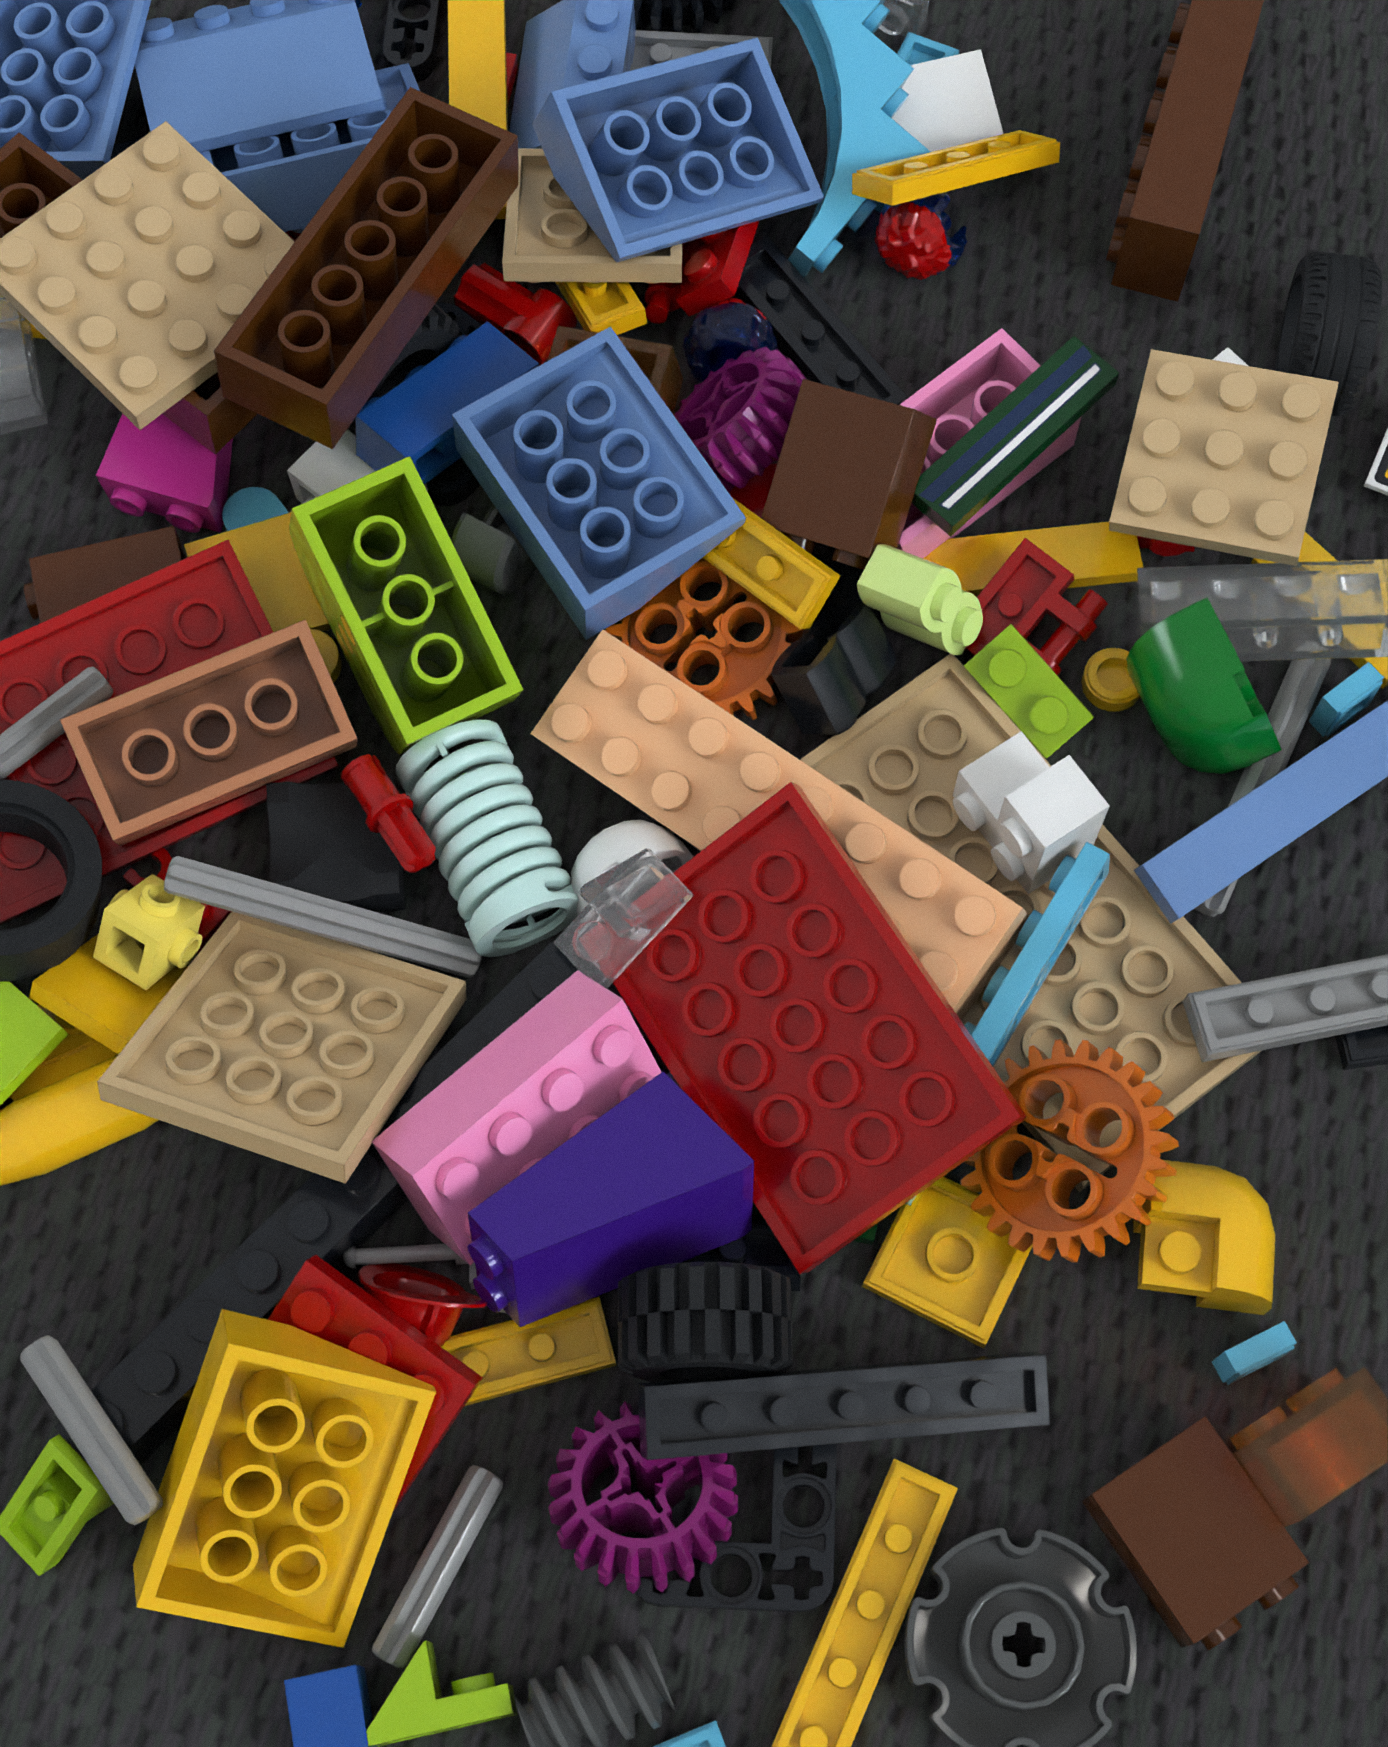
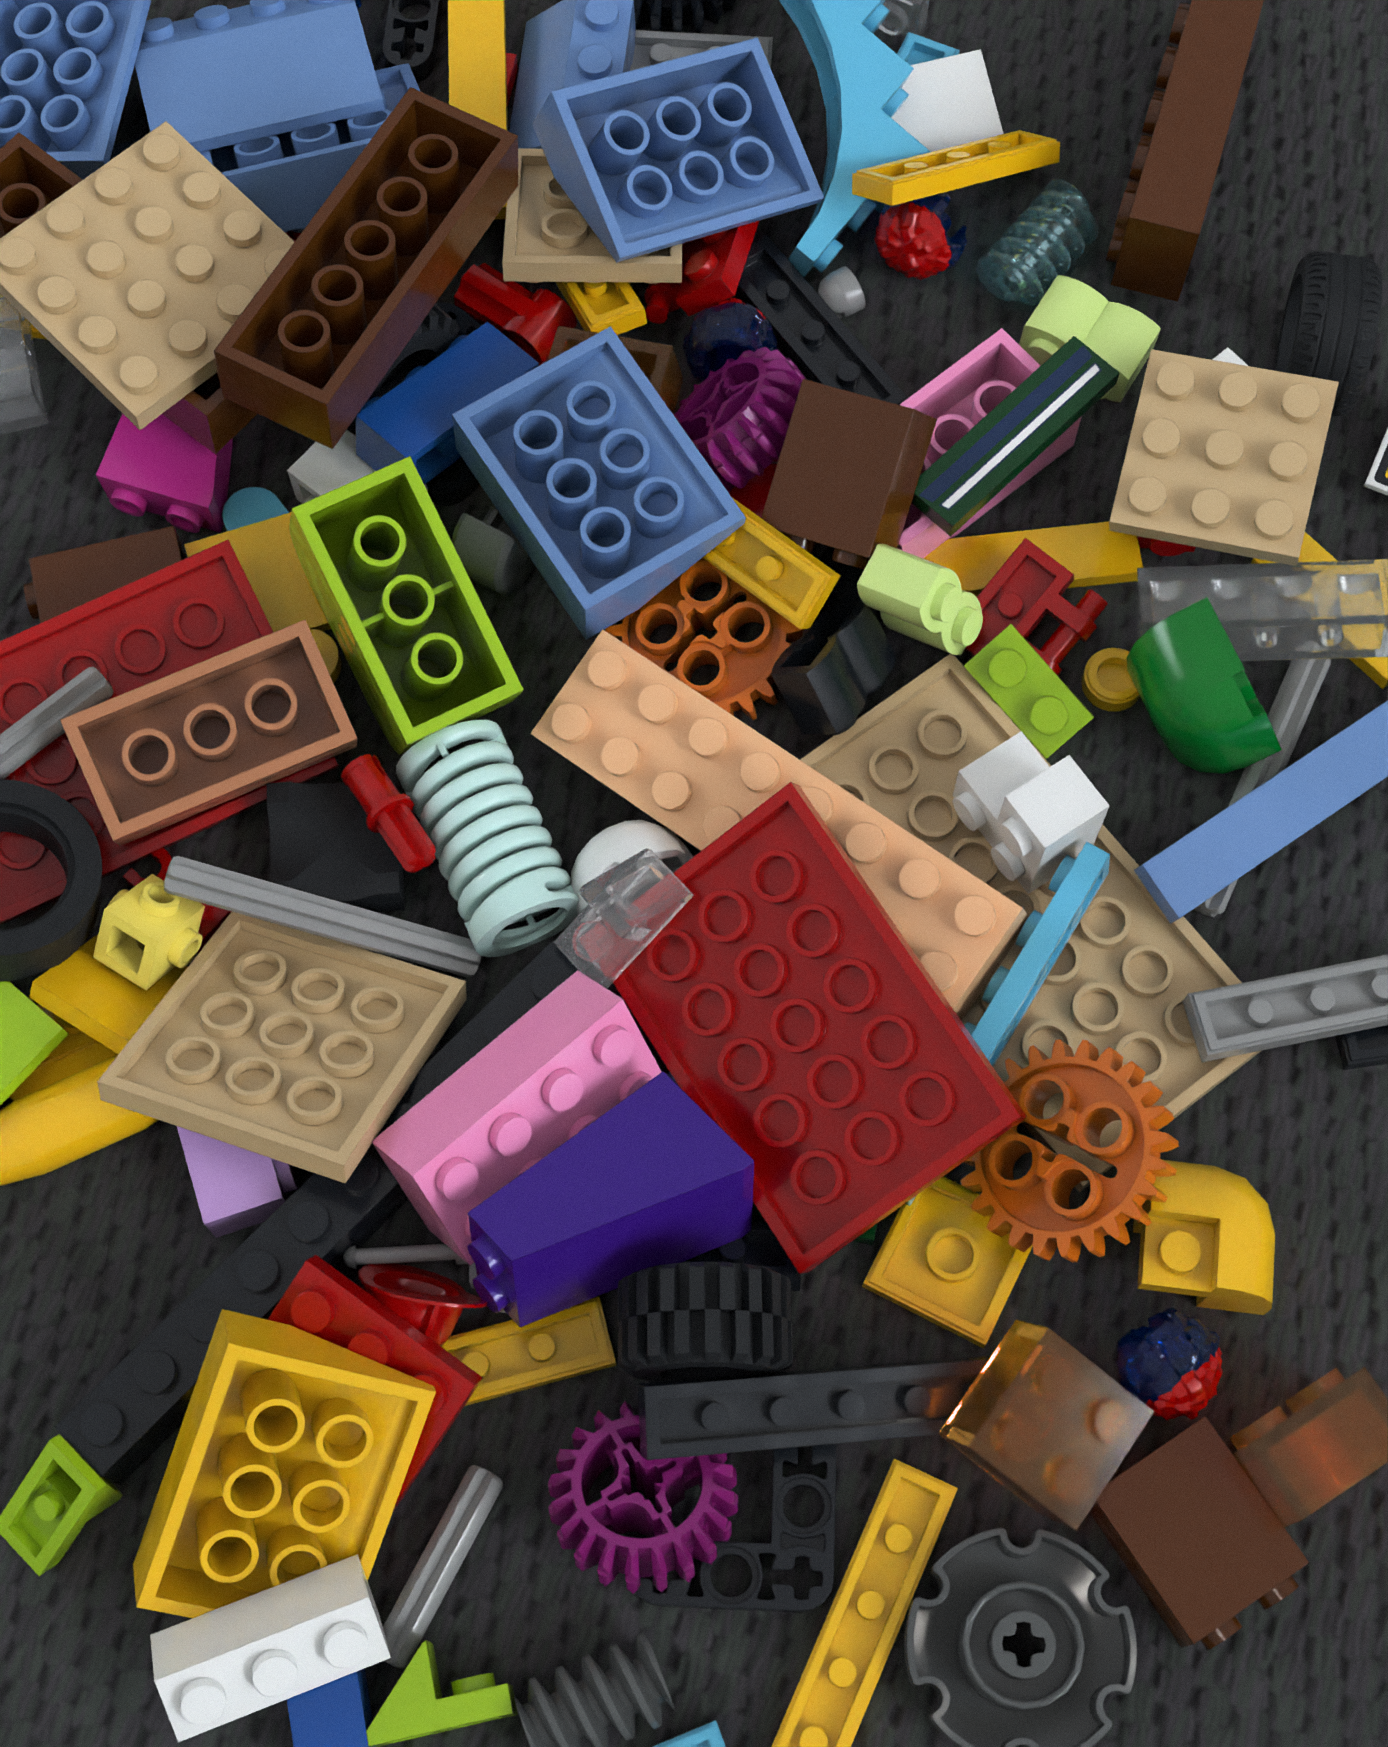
light grey axle [20,1335,163,1525] -> none
medium azure tile [1212,1321,1297,1385] -> none
medium azure tile [1309,662,1384,737] -> none
none -> white brick [150,1554,391,1742]
none -> lavender brick [177,1126,298,1238]
none -> light grey hinge [818,266,866,319]
none -> clear orange brick [938,1320,1154,1531]
none -> clear light blue piece [976,179,1099,306]
none -> yellowish green brick [1019,275,1161,403]
none -> clear blue piece [1117,1307,1223,1420]

